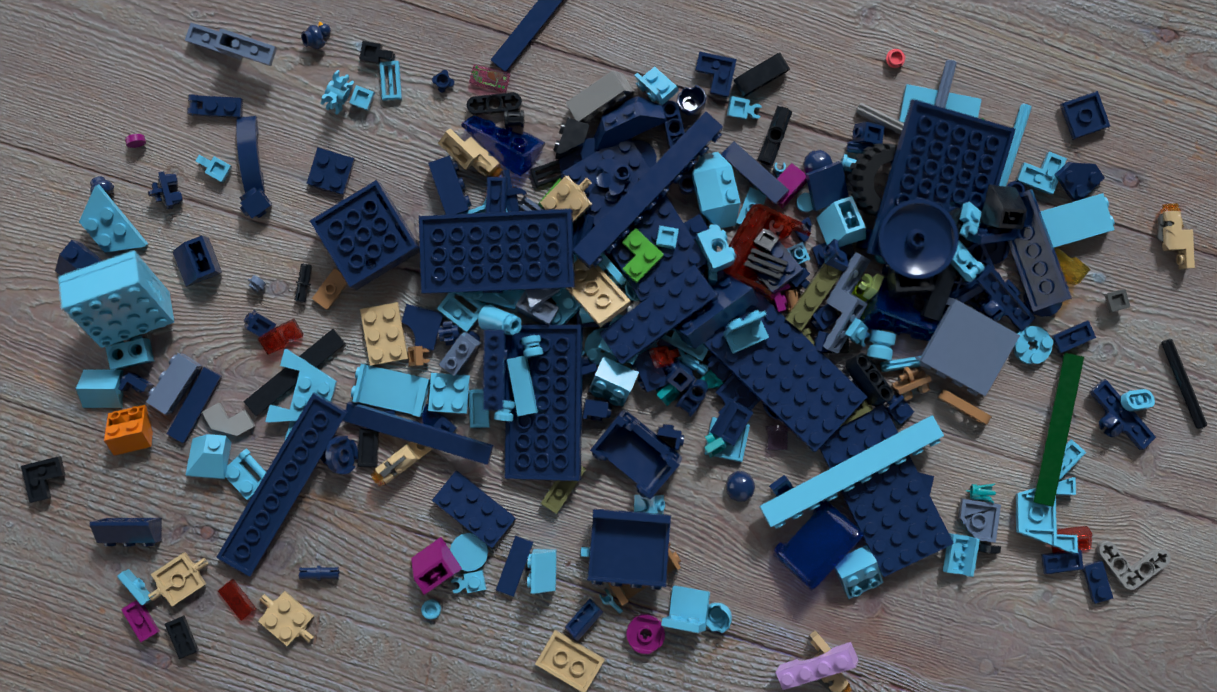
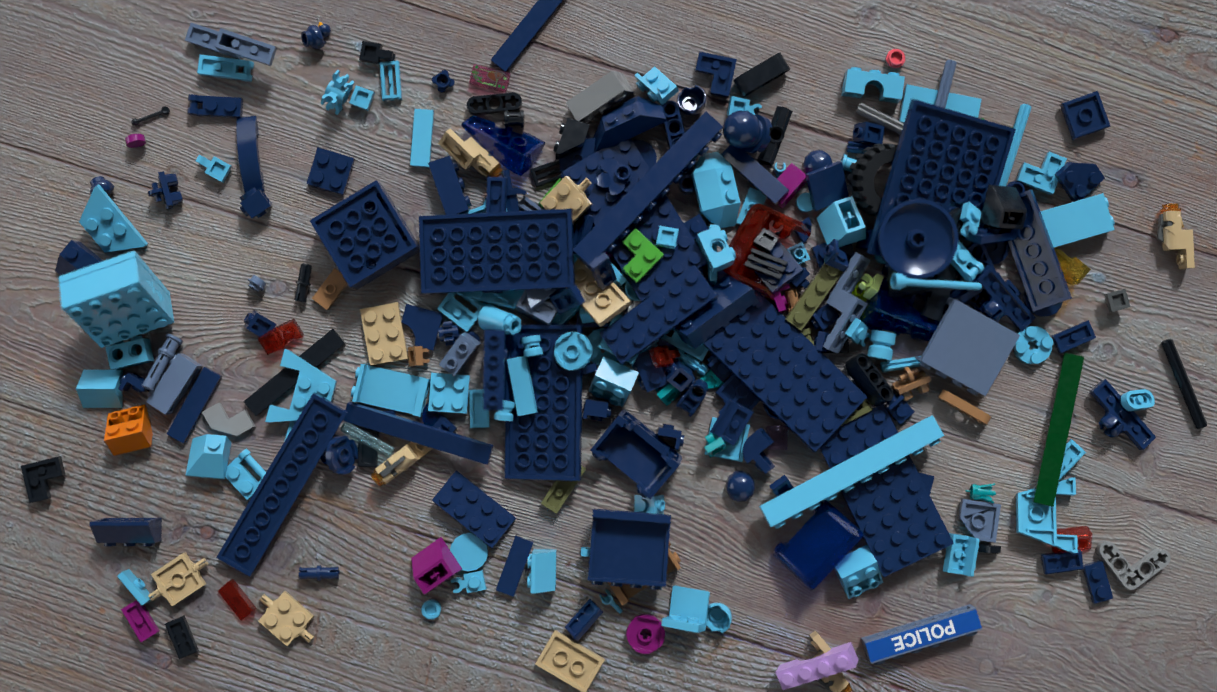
dark blue slope [172,235,222,287] -> none
medium azure bracket [723,310,769,354] -> none
none -> black hinge [131,106,170,126]
none -> sand blue pin [141,334,183,391]
none -> medium azure plate [197,54,254,82]
none -> clear light blue axle [340,422,394,457]
none -> medium azure tile [410,109,434,168]
none -> dark blue plate [550,284,585,315]
none -> medium azure tile [554,332,592,370]
none -> dark blue plate [589,252,617,290]
none -> dark blue tile [723,110,772,154]
none -> dark blue brick [743,428,775,474]
none -> medium azure arch [842,67,905,103]
none -> brick [861,604,982,665]
none -> medium azure piece [890,273,982,290]

